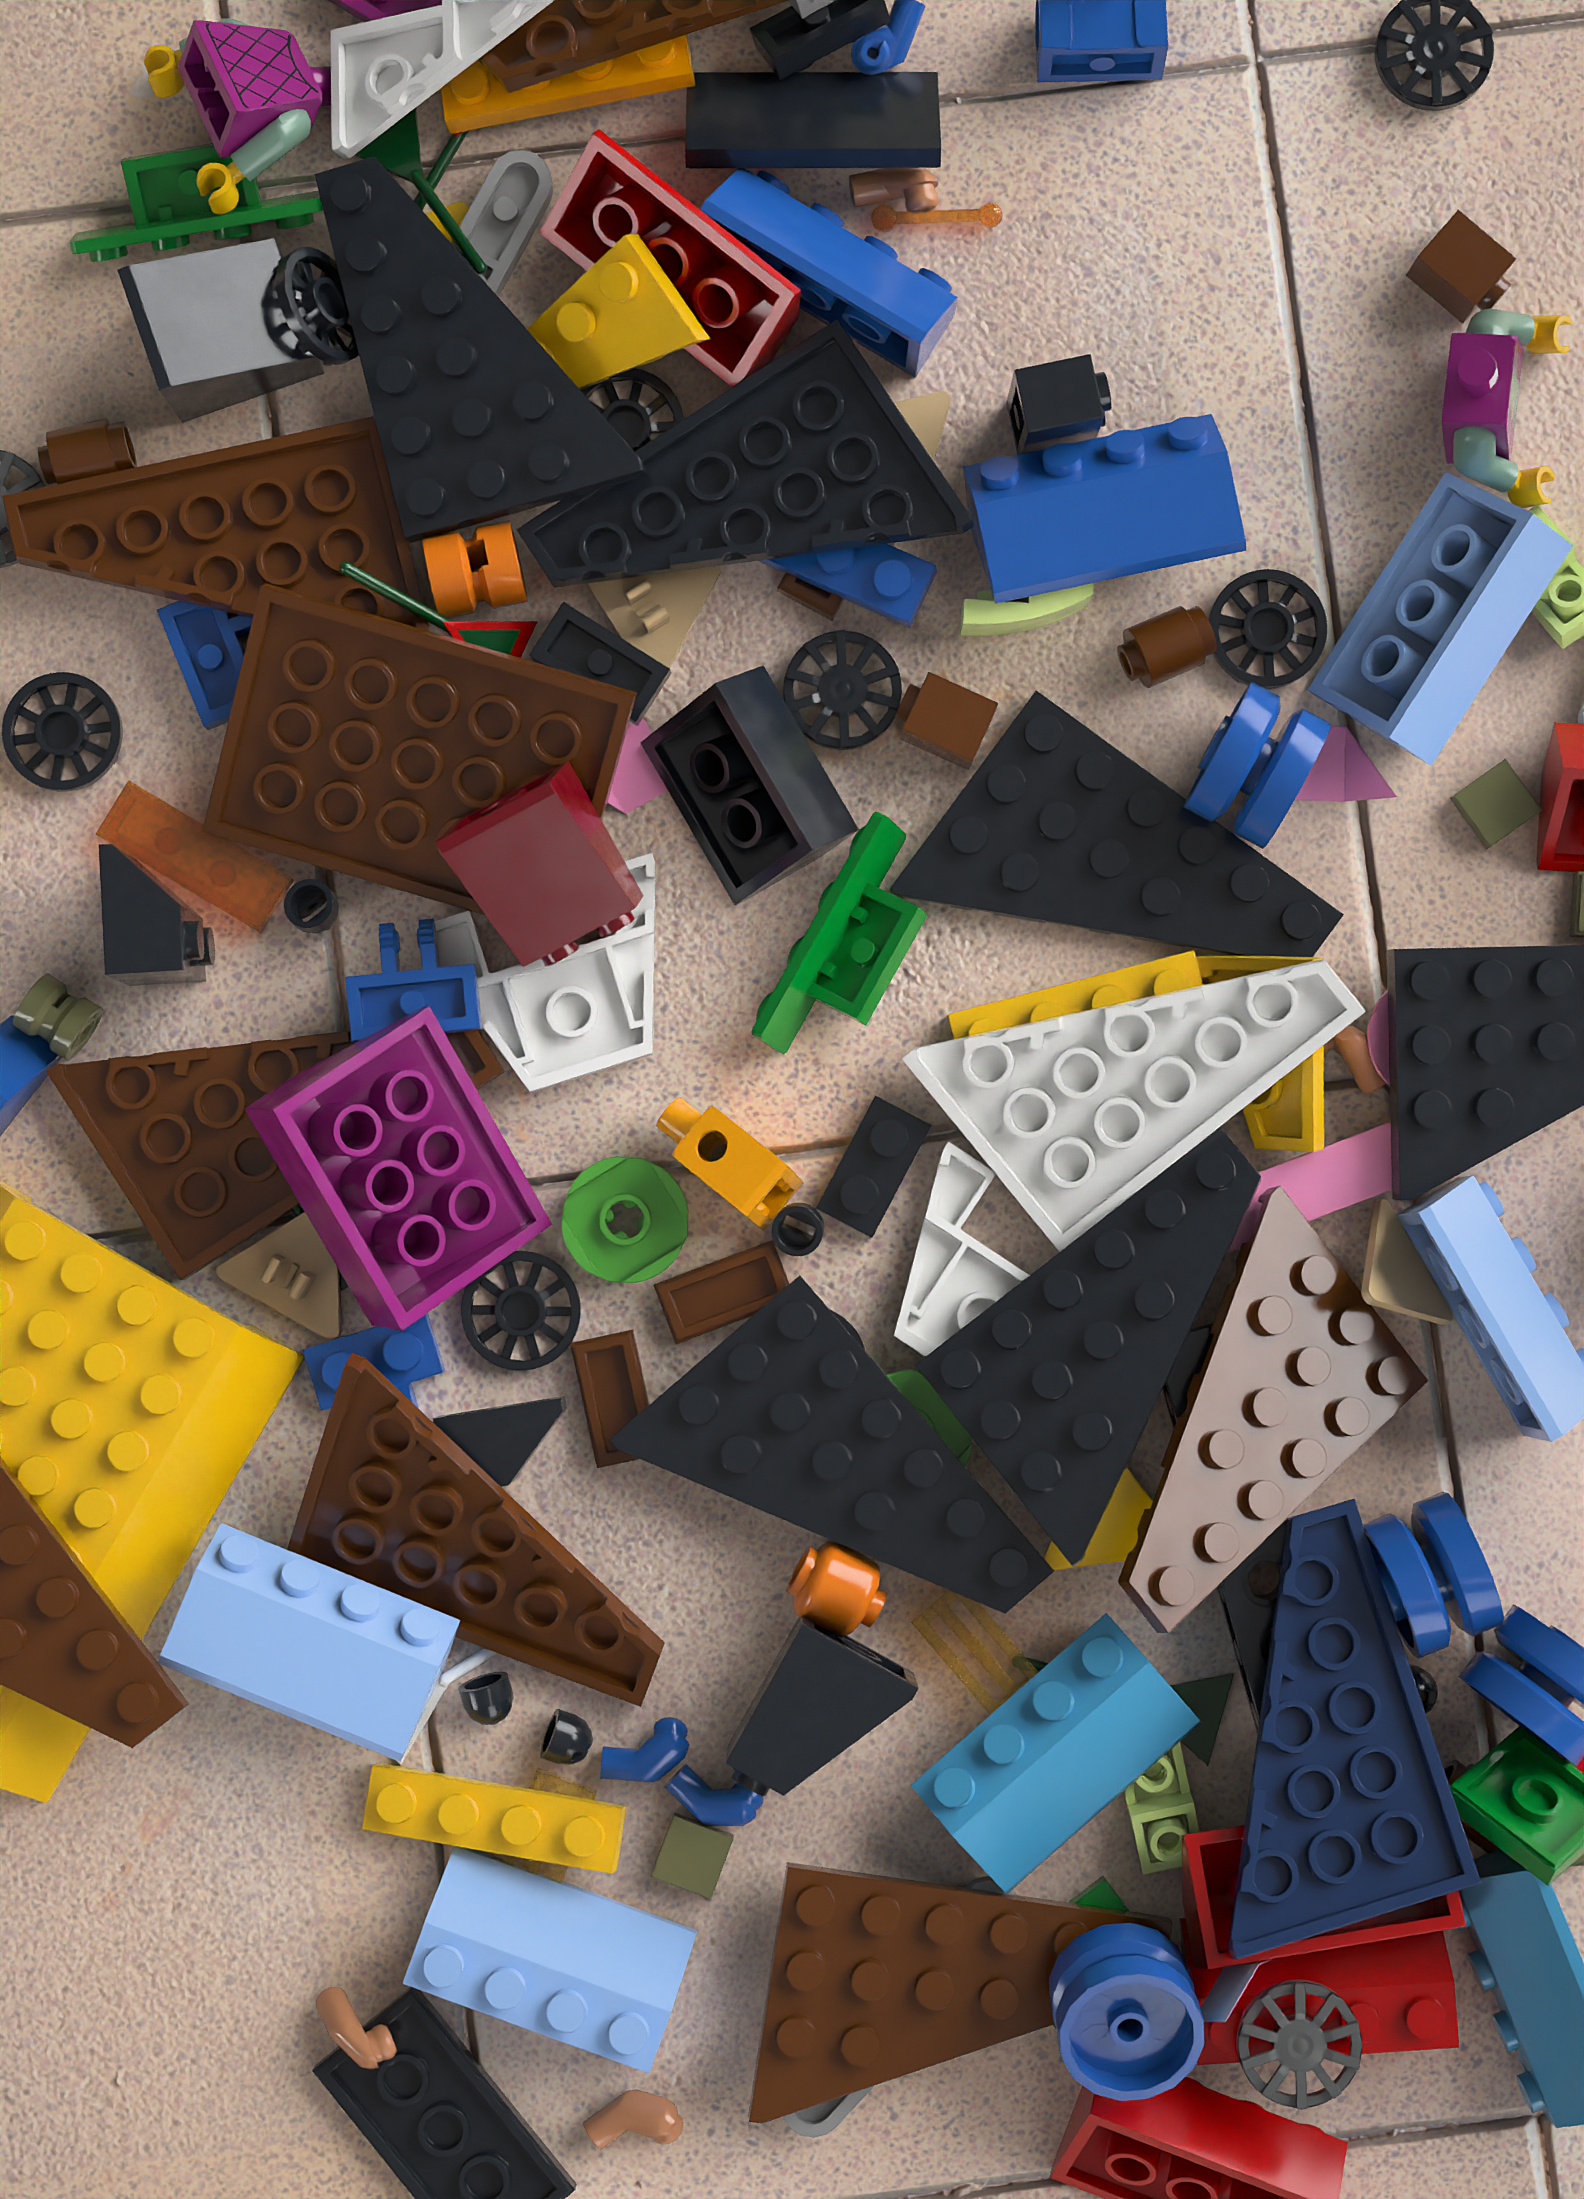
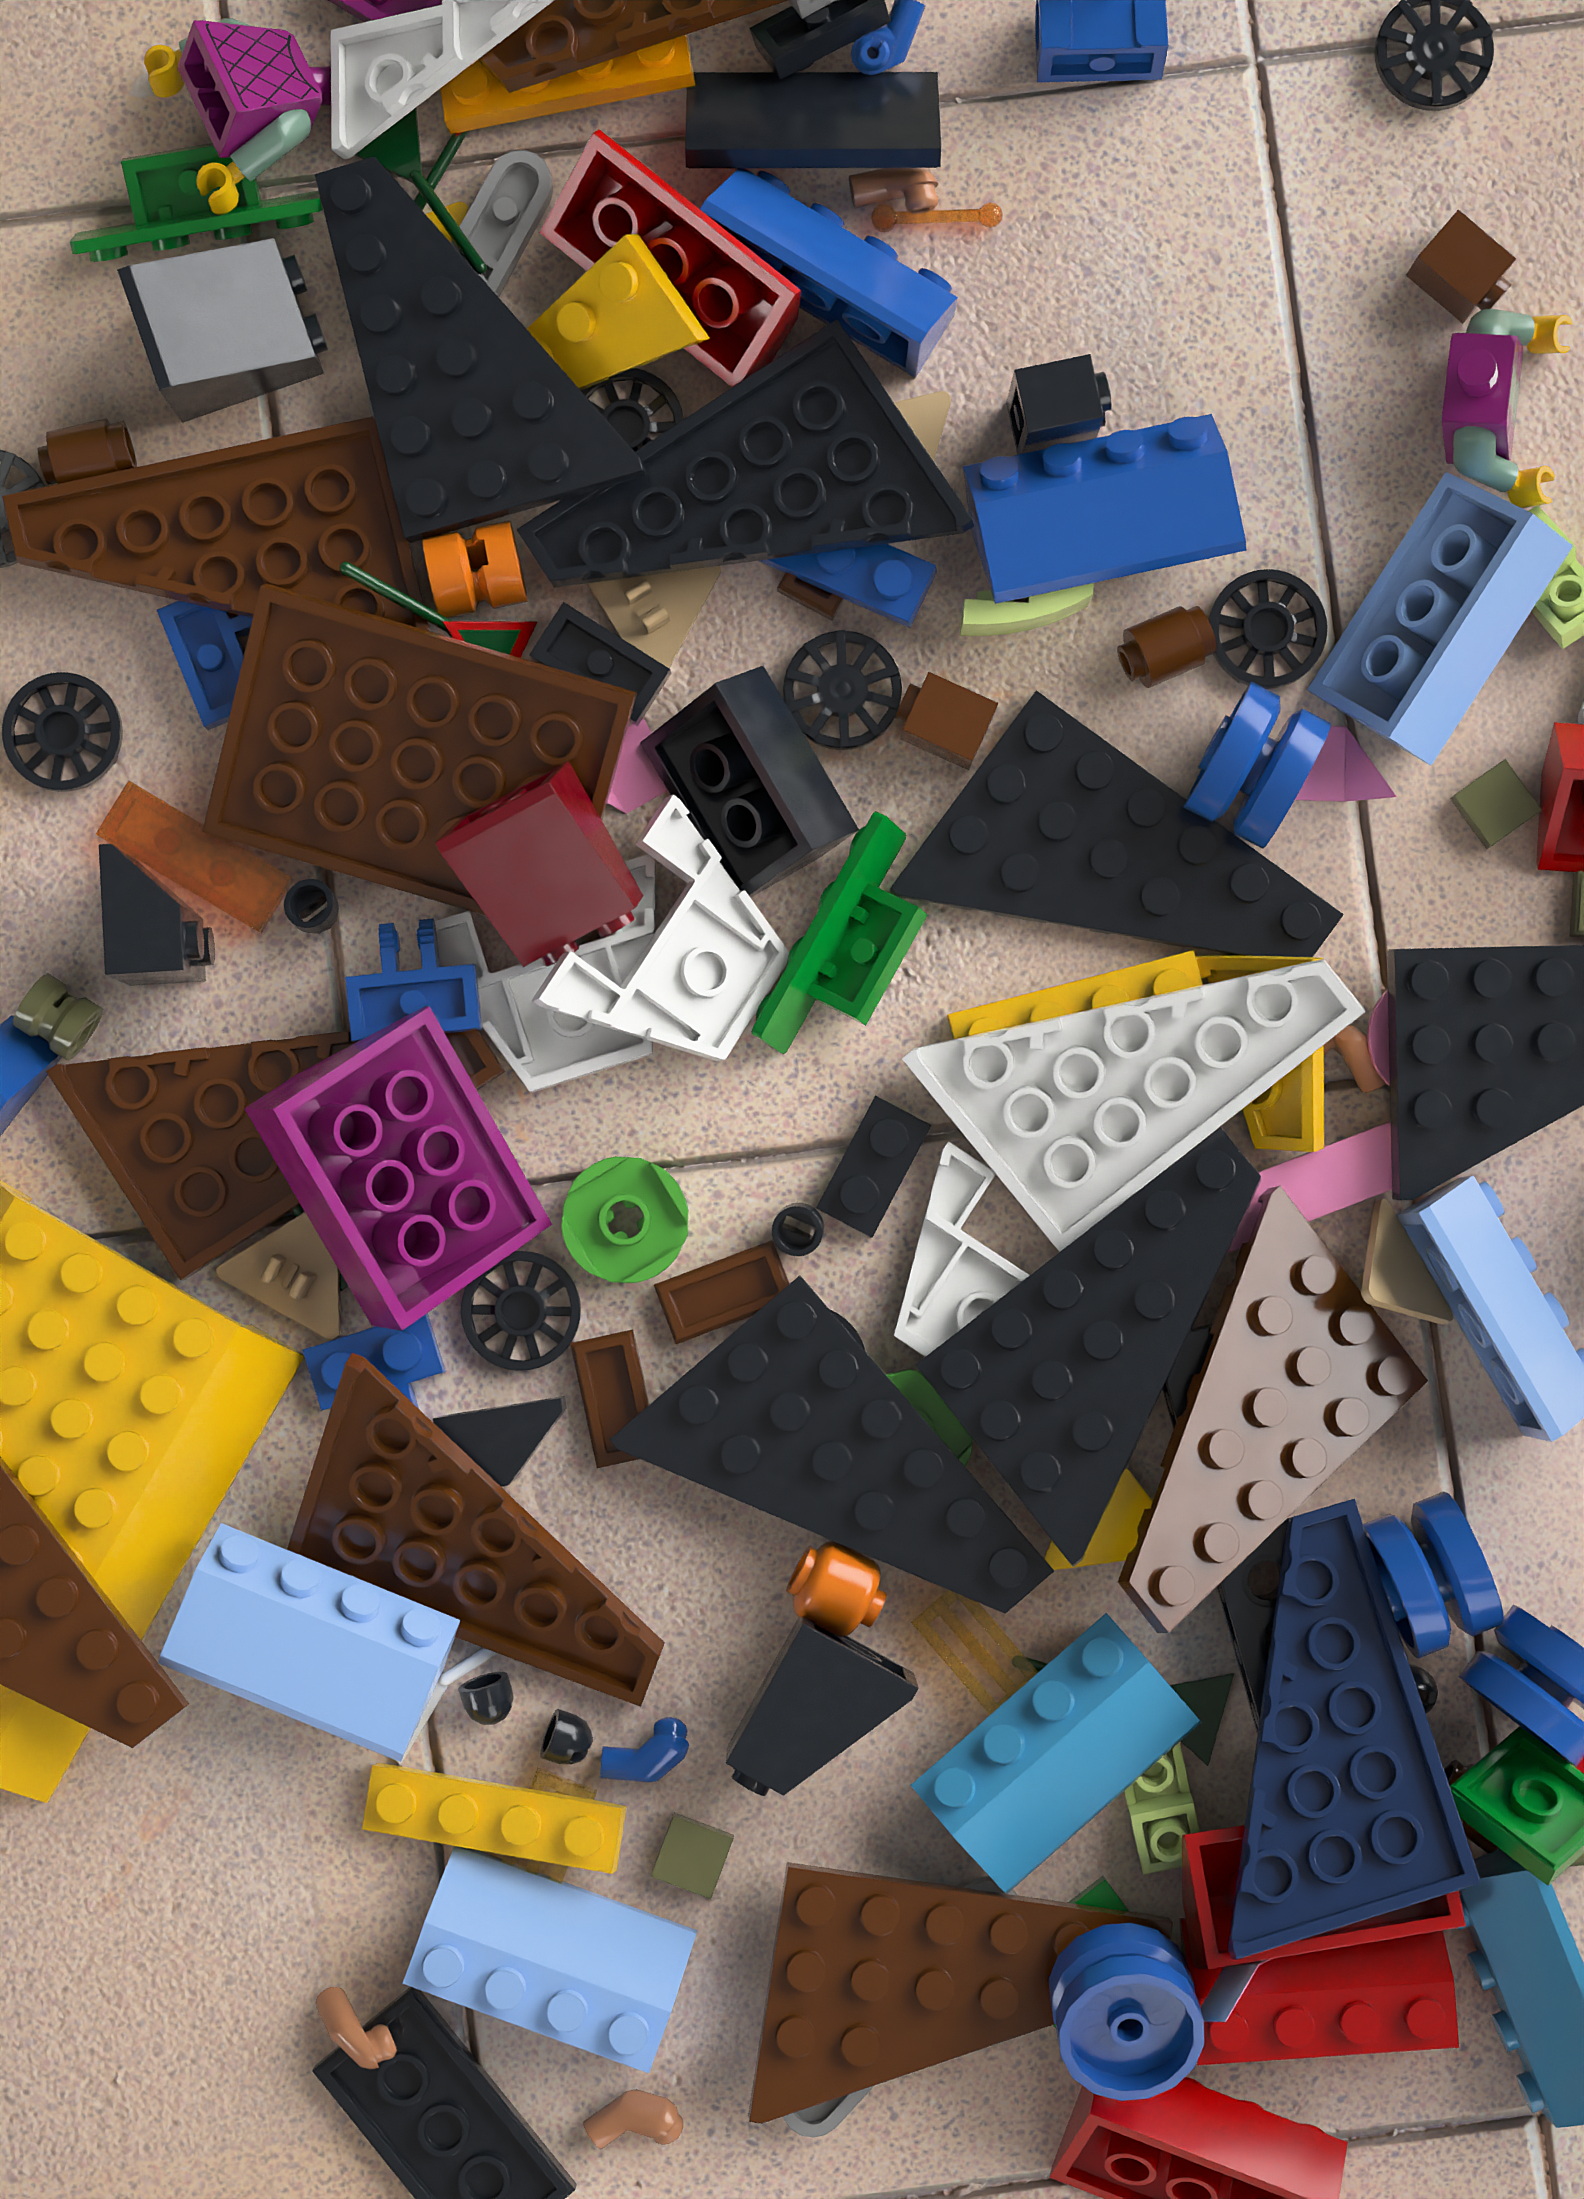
black wheel [272,247,359,366] -> none
light orange torso [656,1097,804,1231] -> none
blue arm [664,1764,764,1826] -> none
dark grey wheel [1236,1979,1362,2110] -> none
none -> white wing [532,795,789,1061]

